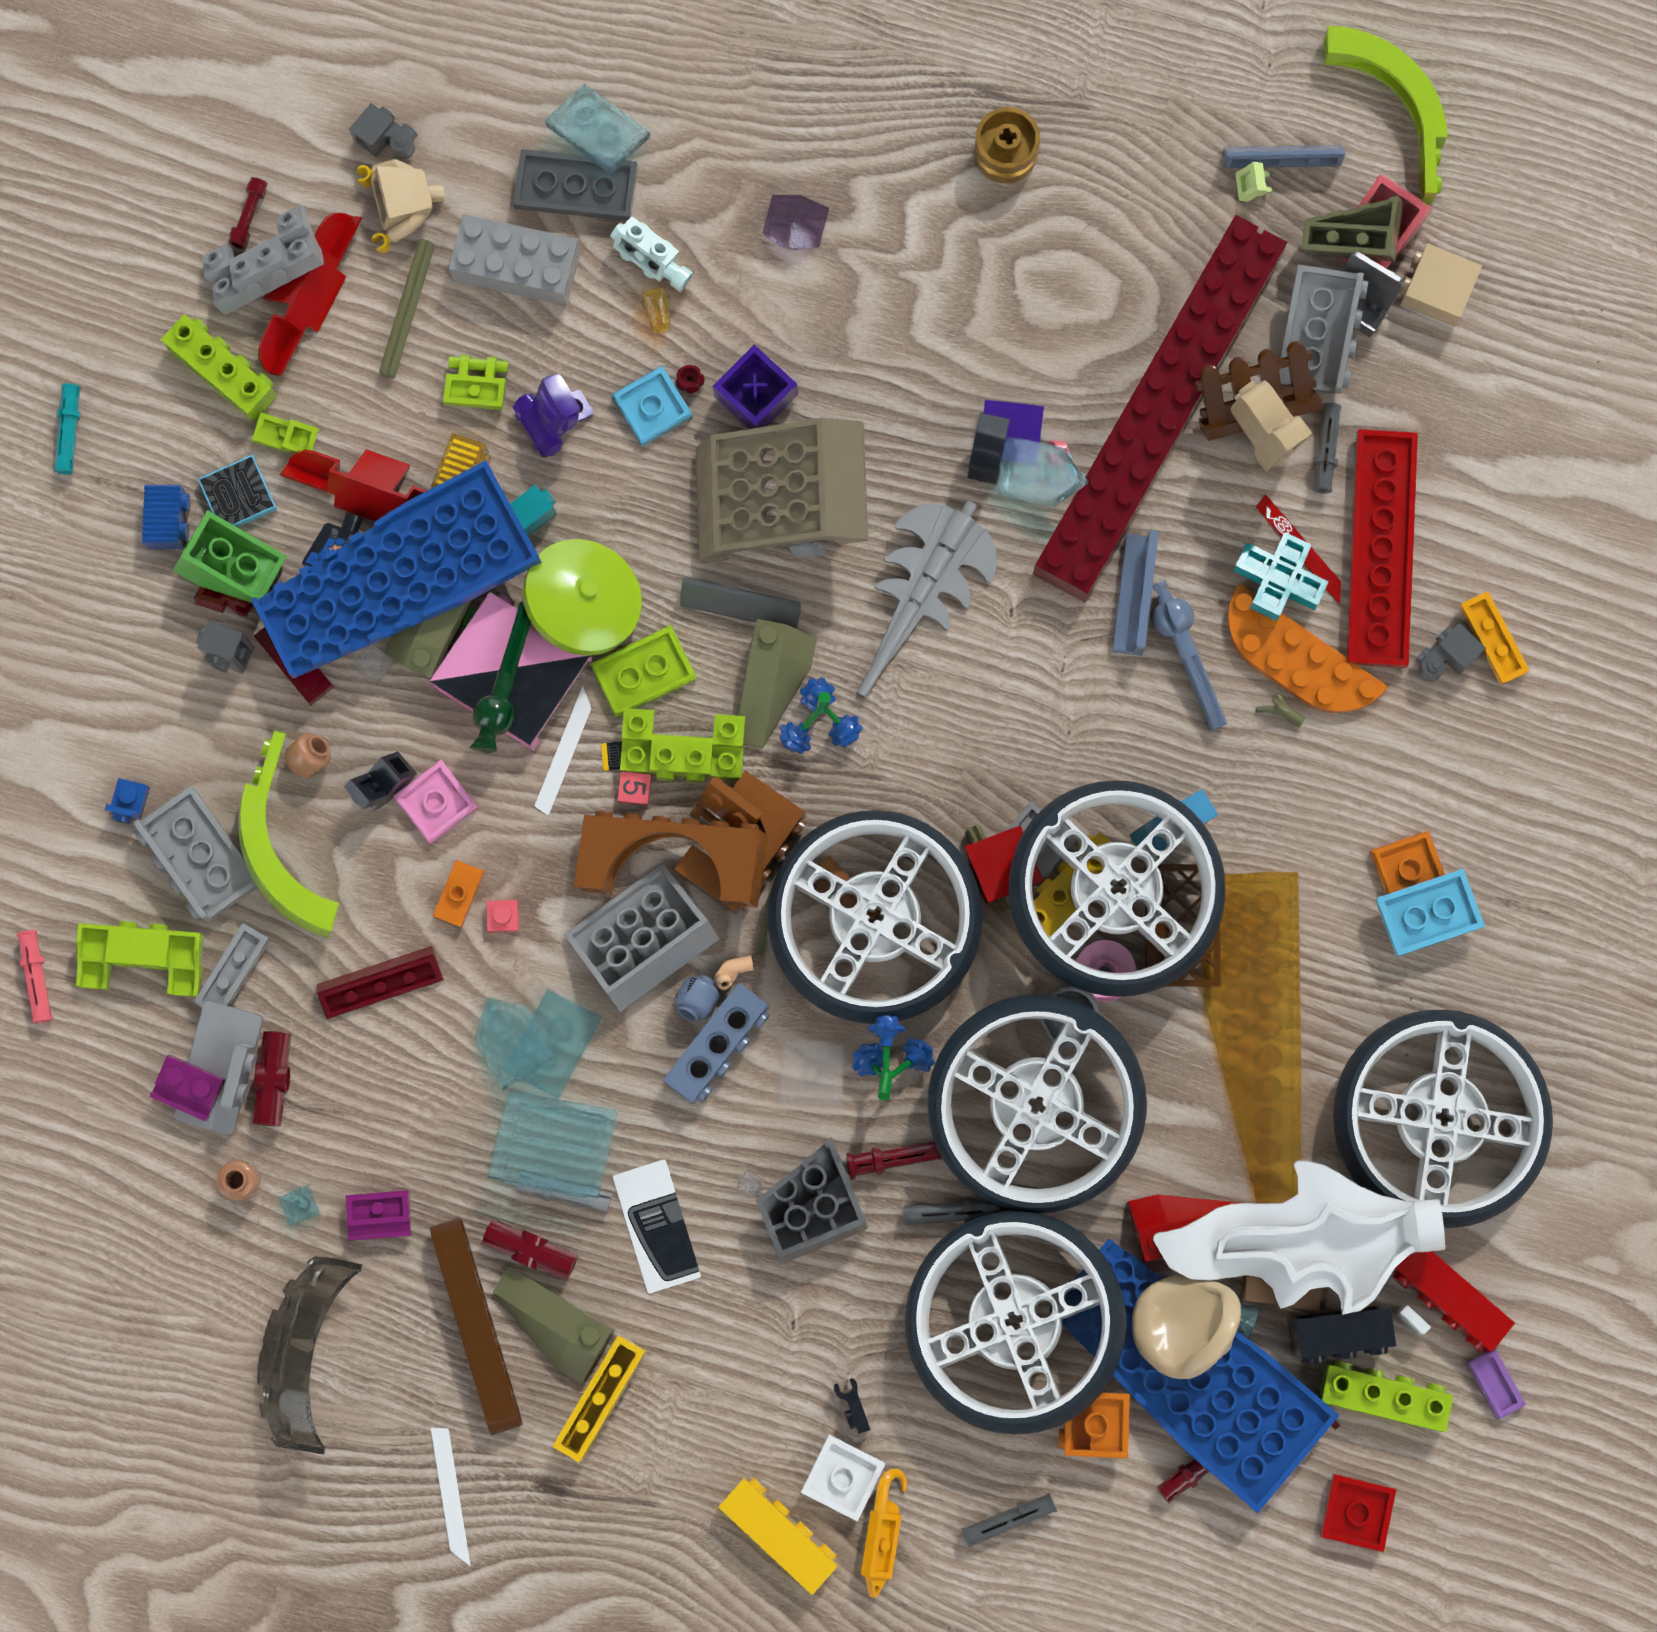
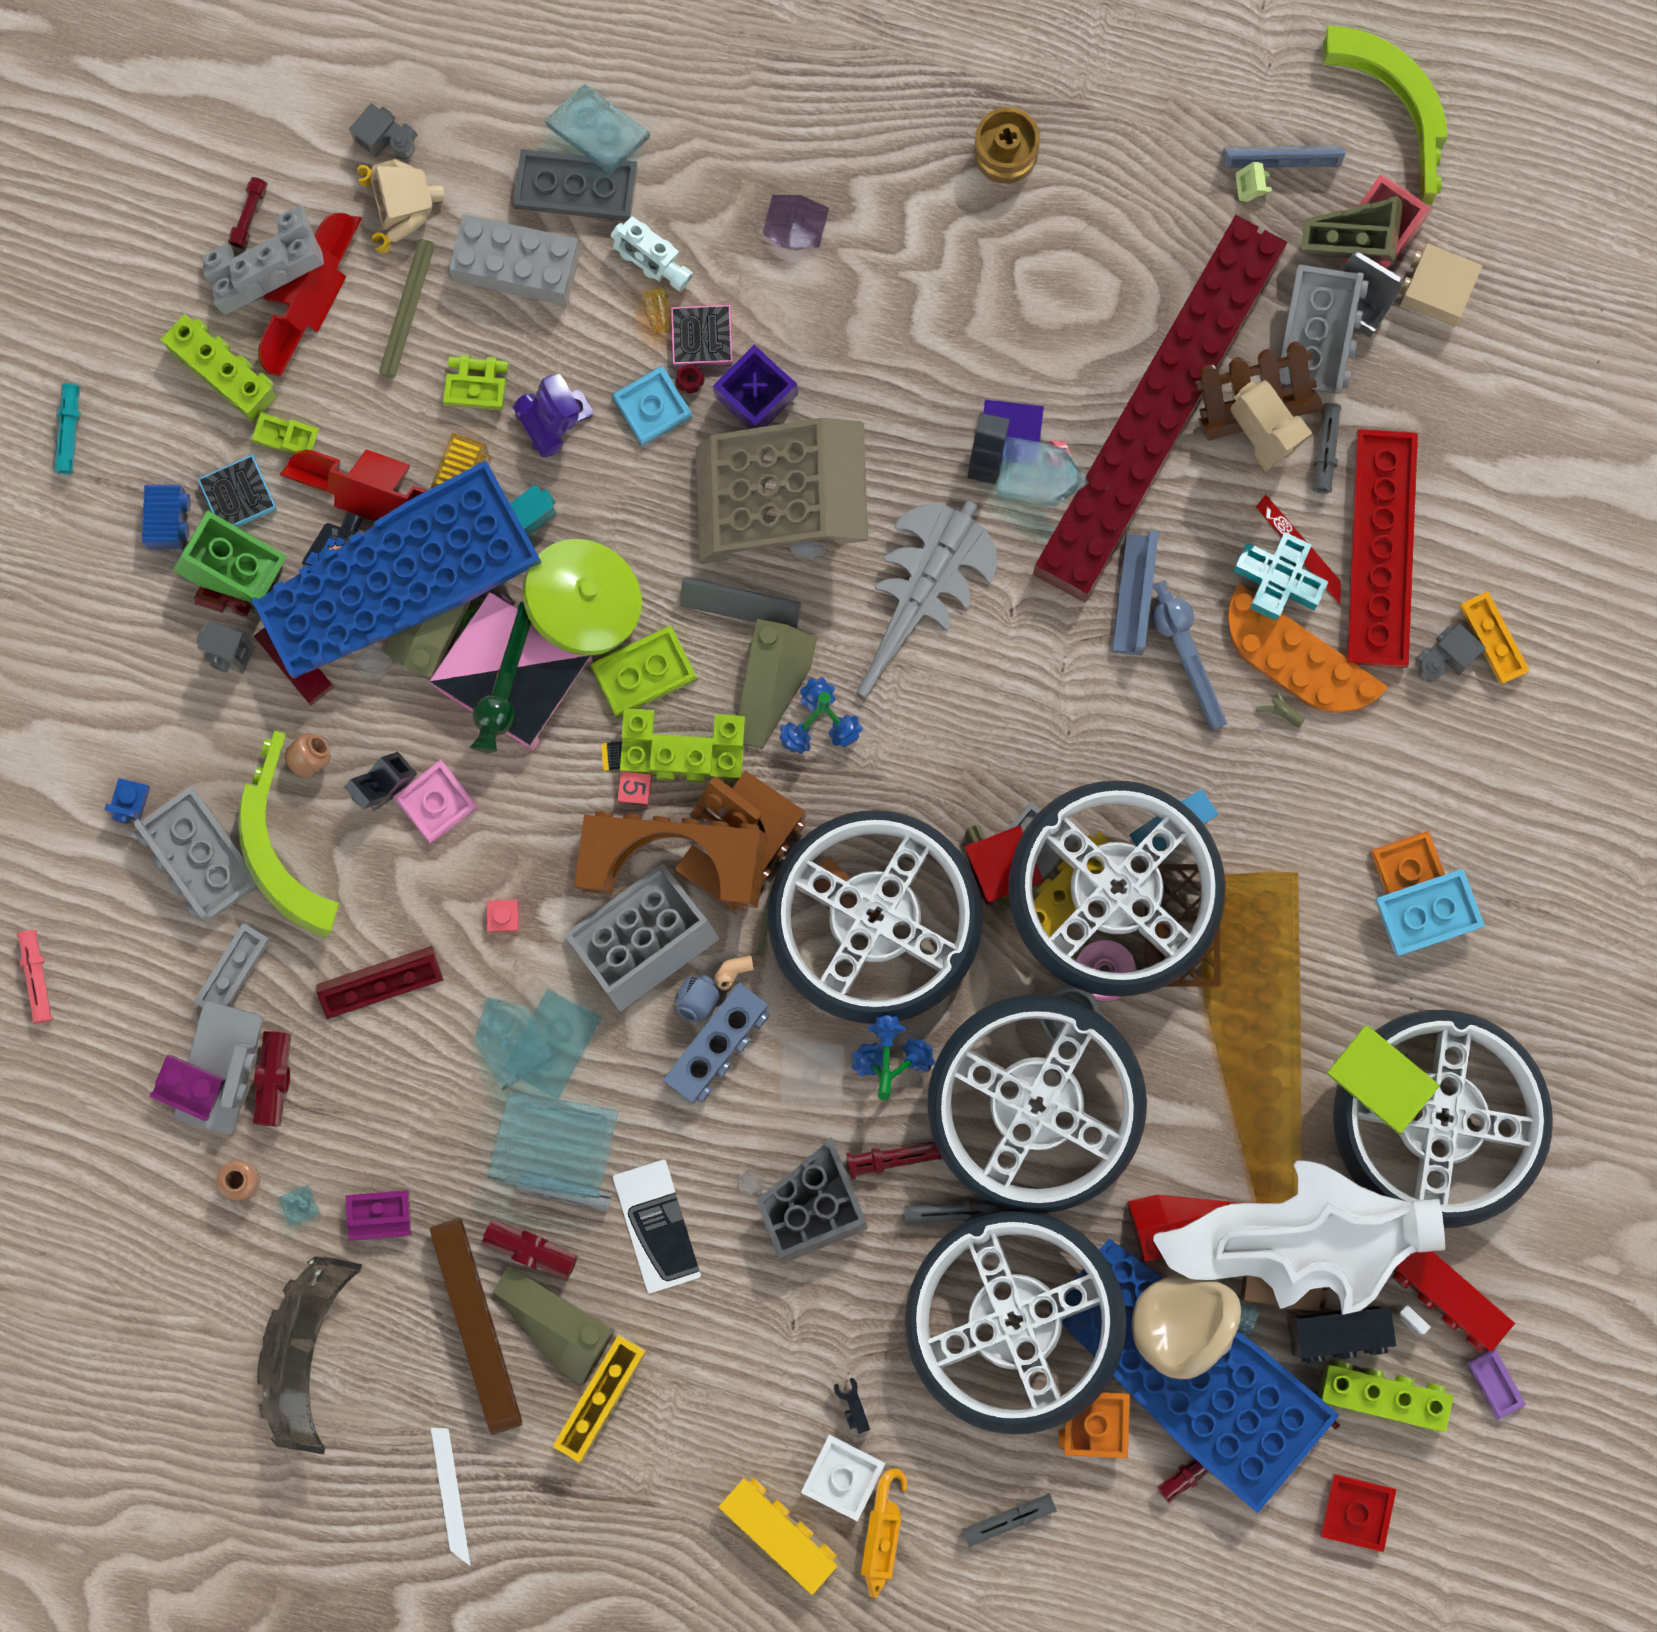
lime bracket [76,921,204,997] -> none
orange plate [433,860,485,928] -> none
white sticker [535,686,591,816] -> none
none -> tile [671,305,733,367]
none -> lime tile [1326,1024,1440,1134]

